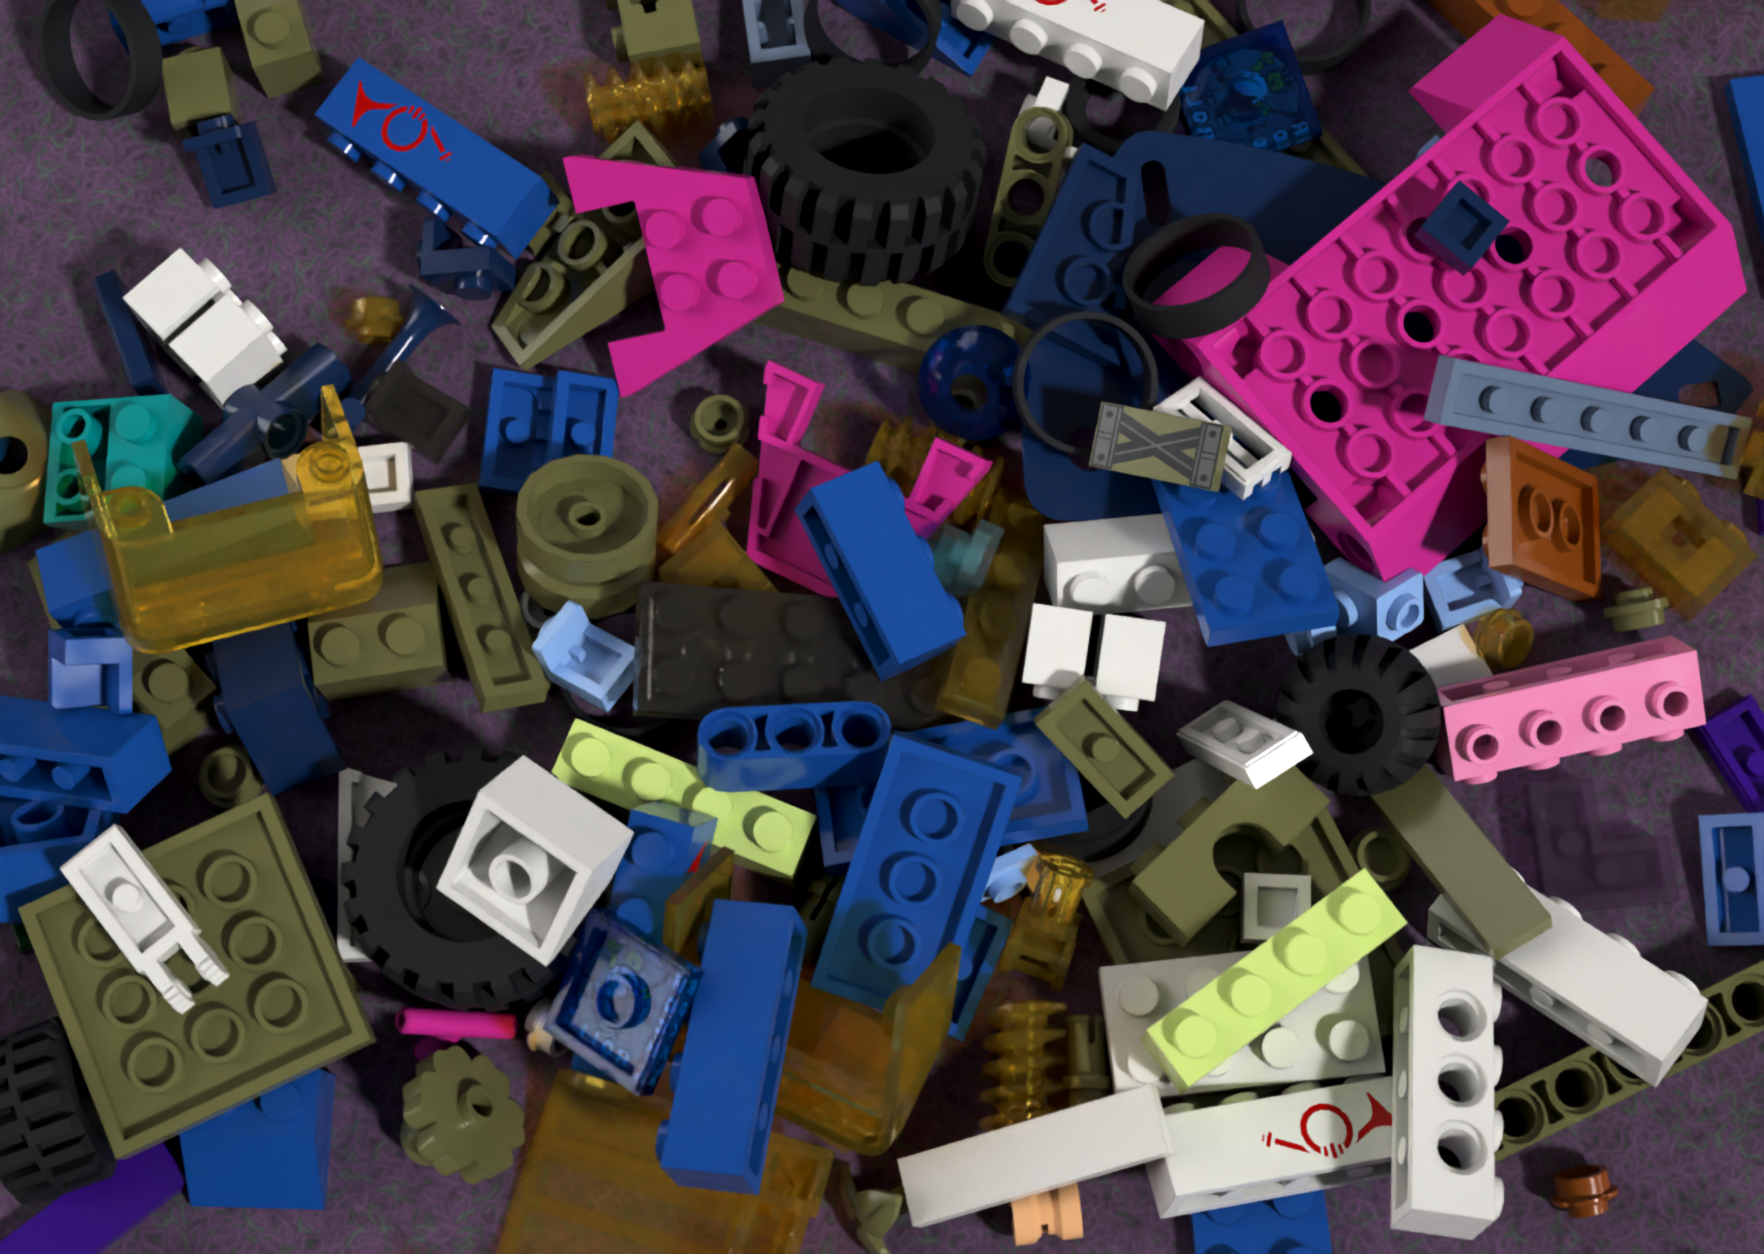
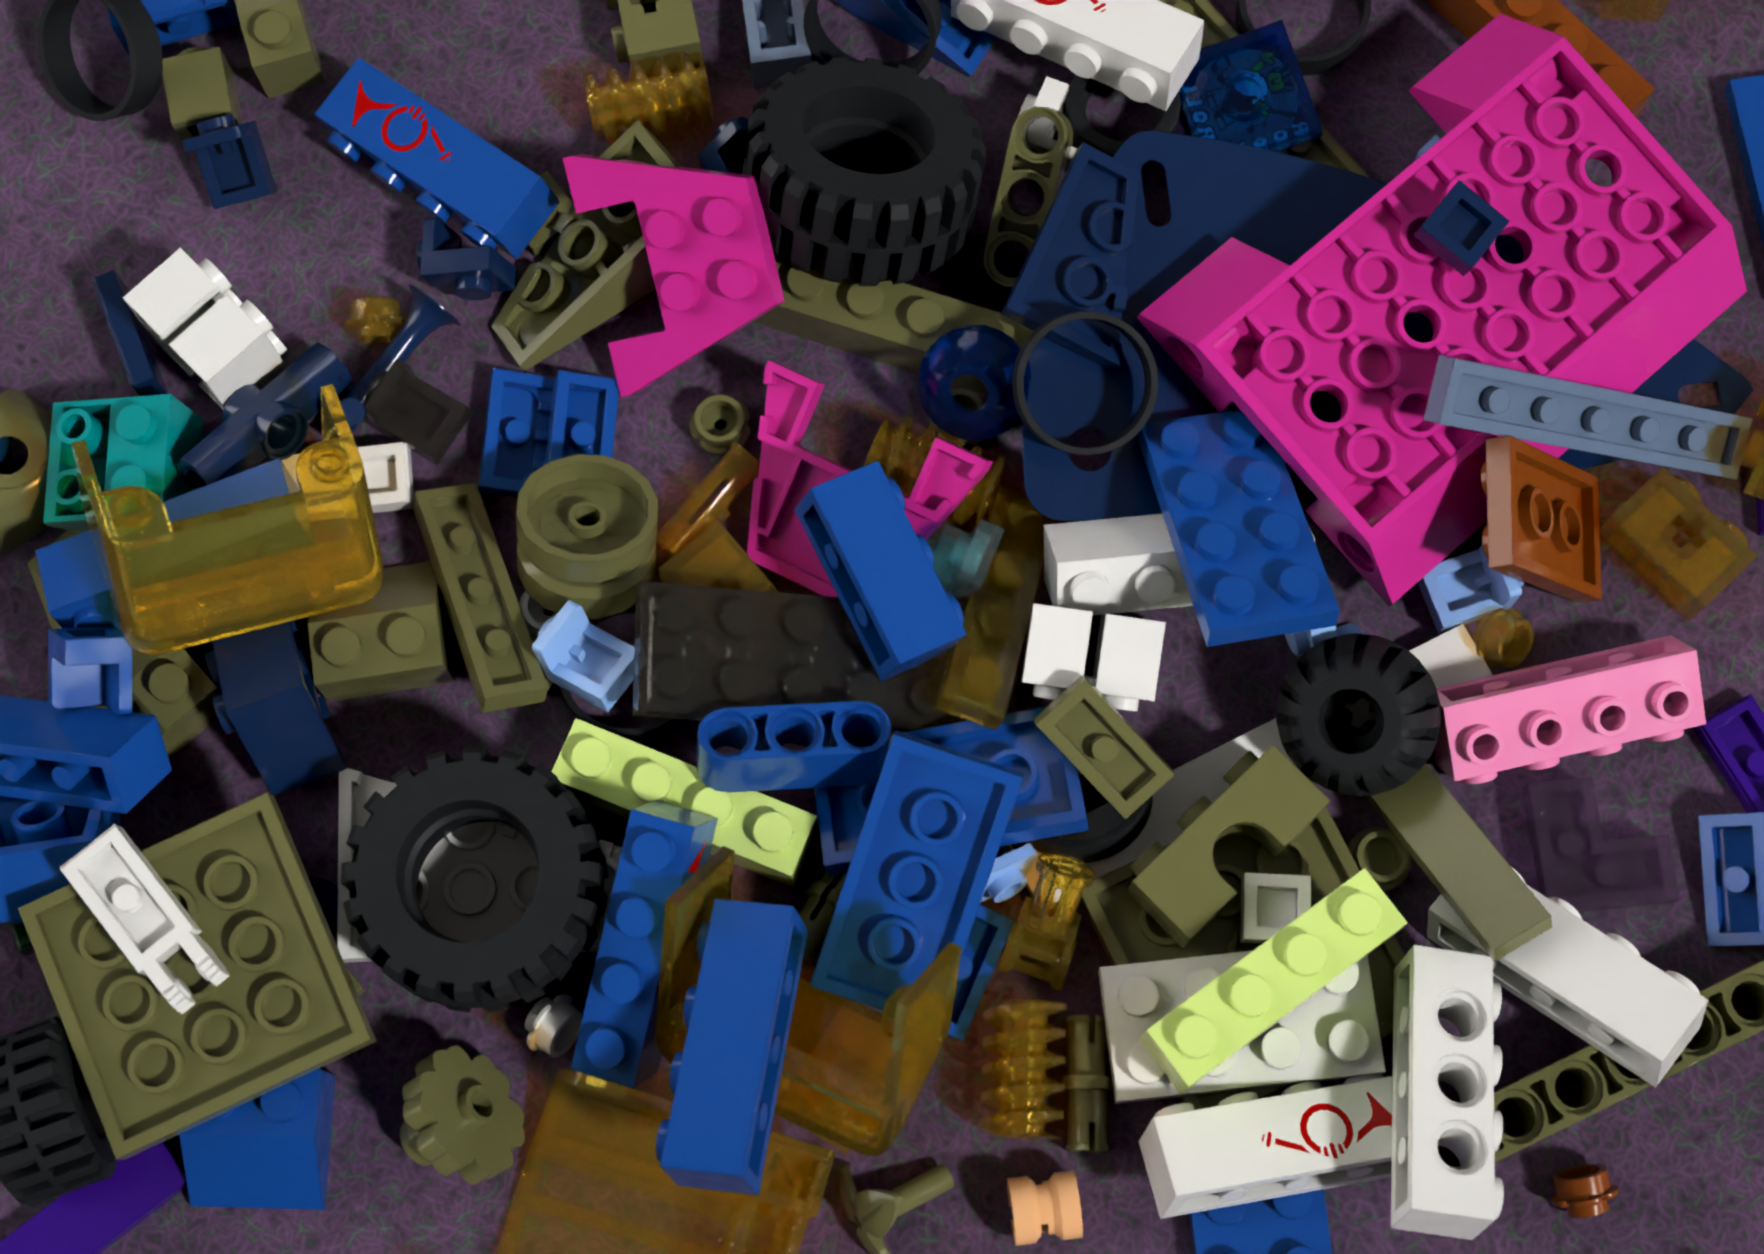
olive plate [199,745,264,810] -> none
dark pink piece [395,1007,519,1061] -> none
white slope [436,755,635,966] -> none
clear blue tile [542,907,705,1097] -> none
white tile [897,1084,1175,1228] -> none
tile [1089,402,1232,492] -> none
black tyre [1122,213,1270,339] -> none
white tile [1153,376,1292,501] -> none
white tile [1176,700,1312,789] -> none
light blue bracket [1324,556,1424,641] -> none
olive plate [1602,586,1669,632] -> none

